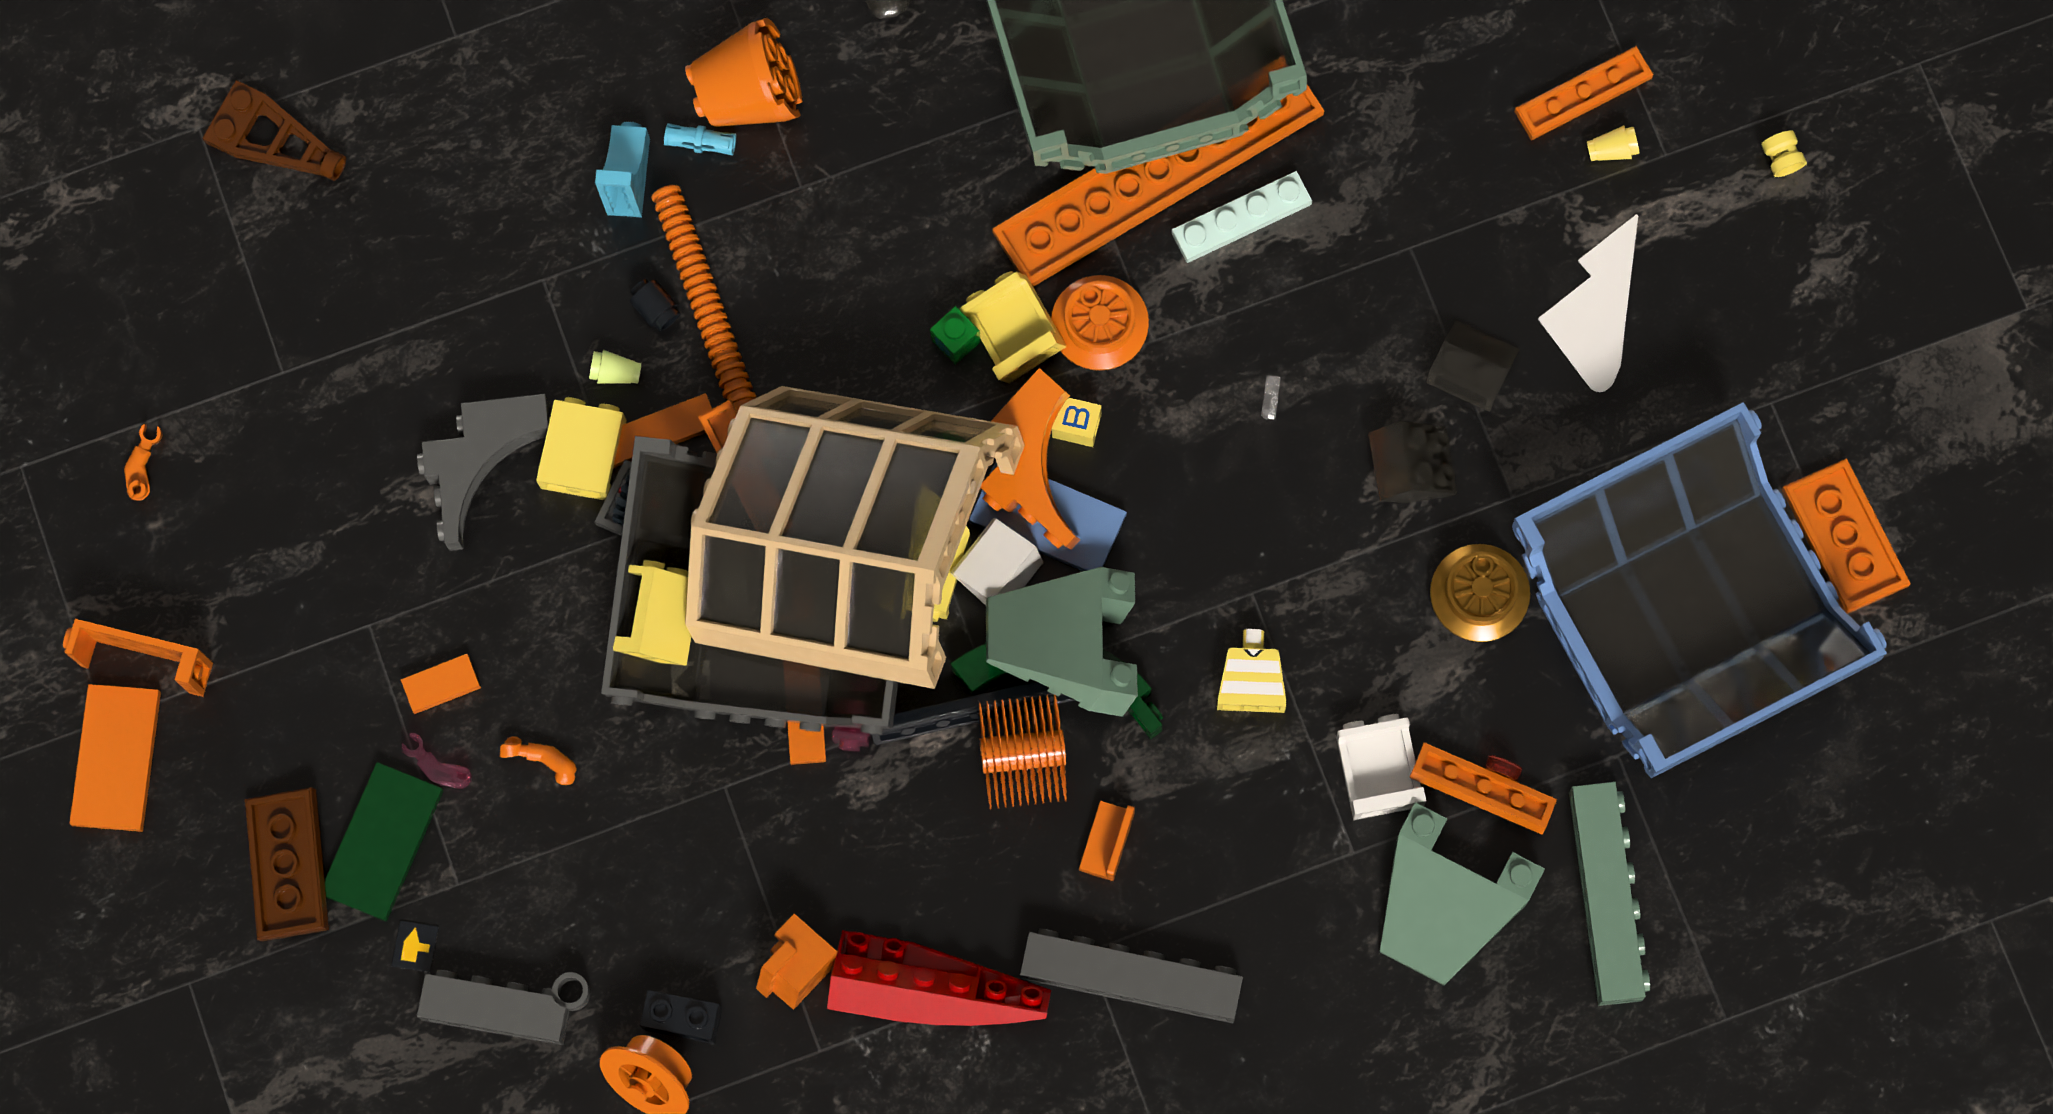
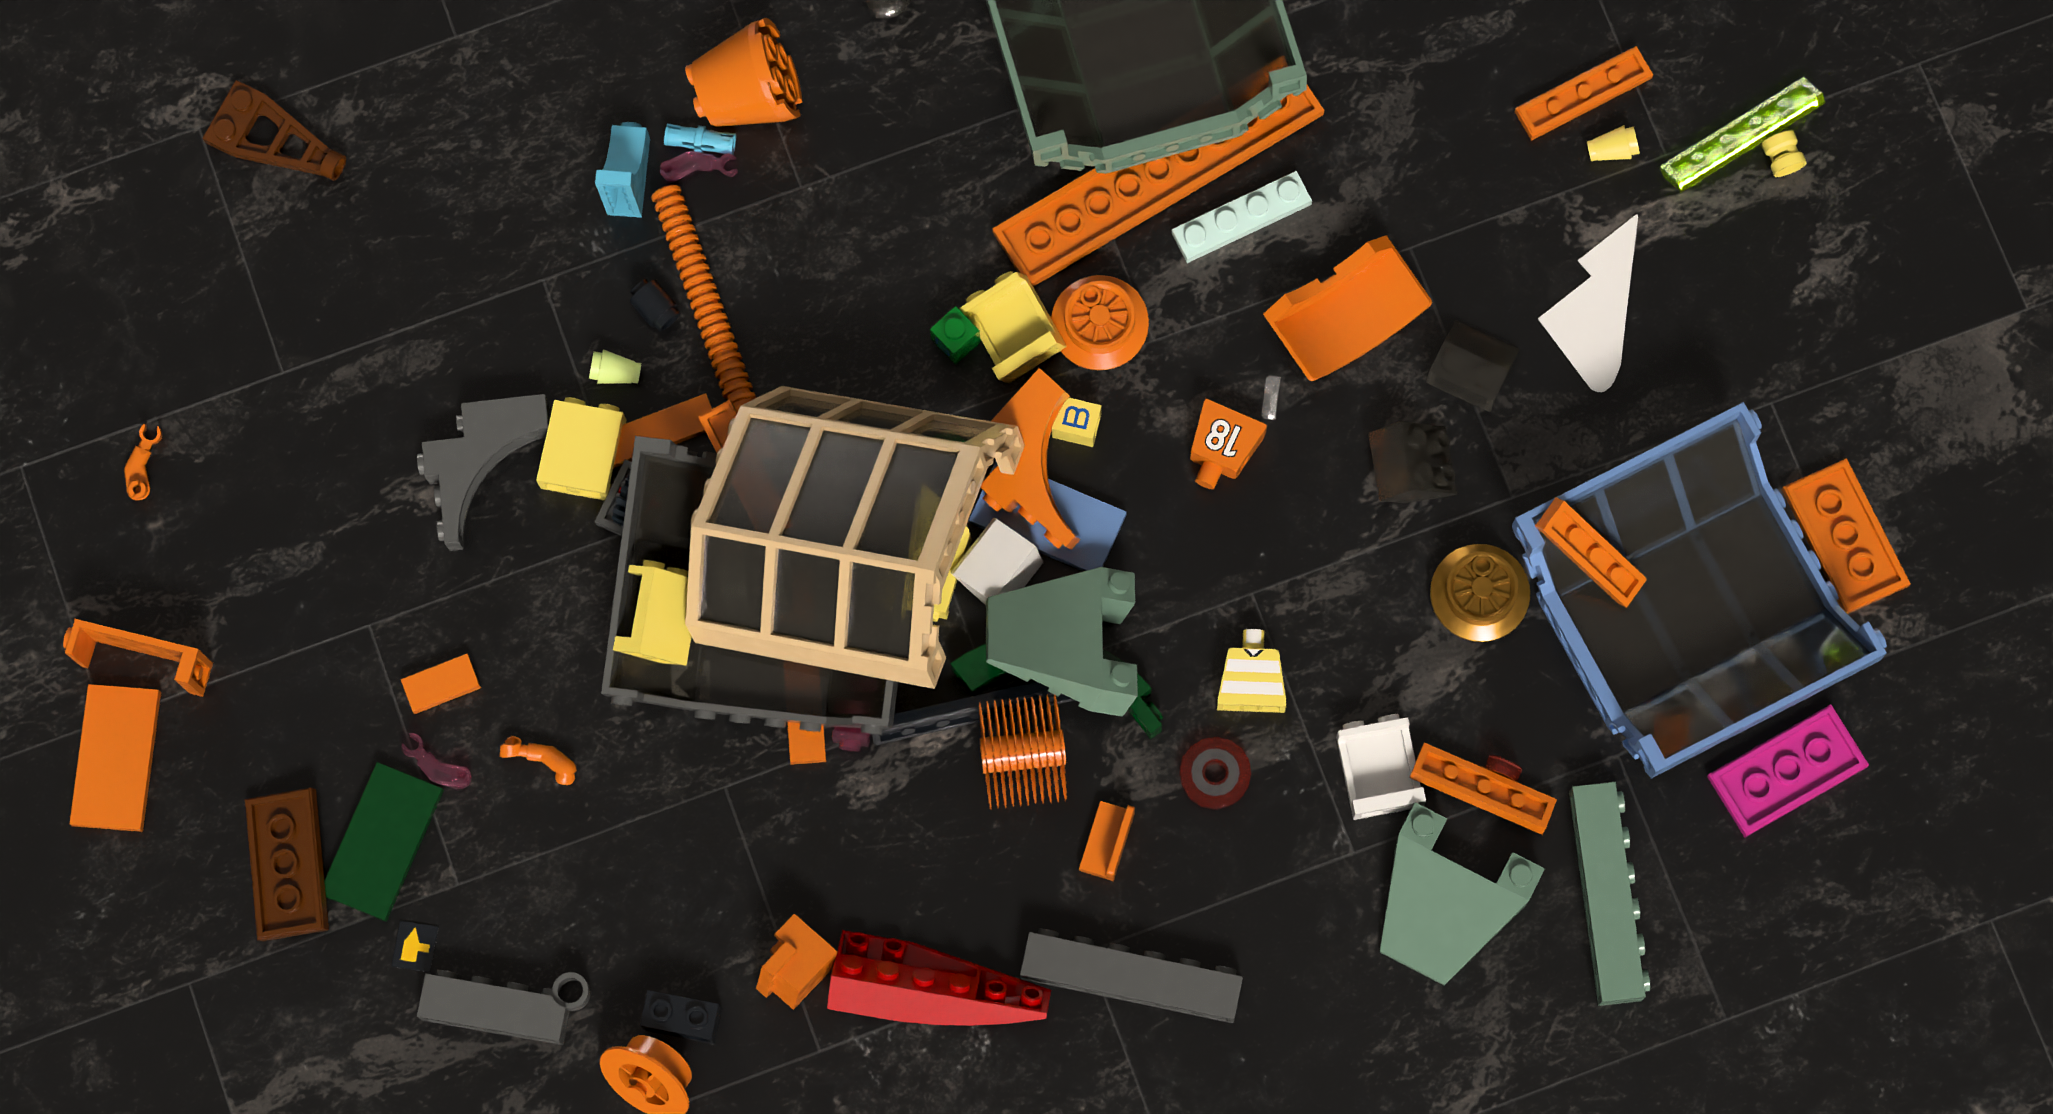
none -> clear pink arm [659,151,738,182]
none -> clear red tile [1179,737,1251,810]
none -> orange torso [1190,399,1267,490]
none -> orange panel [1263,235,1432,381]
none -> orange plate [1535,497,1647,608]
none -> clear neon green plate [1660,77,1825,192]
none -> dark pink tile [1707,704,1869,837]

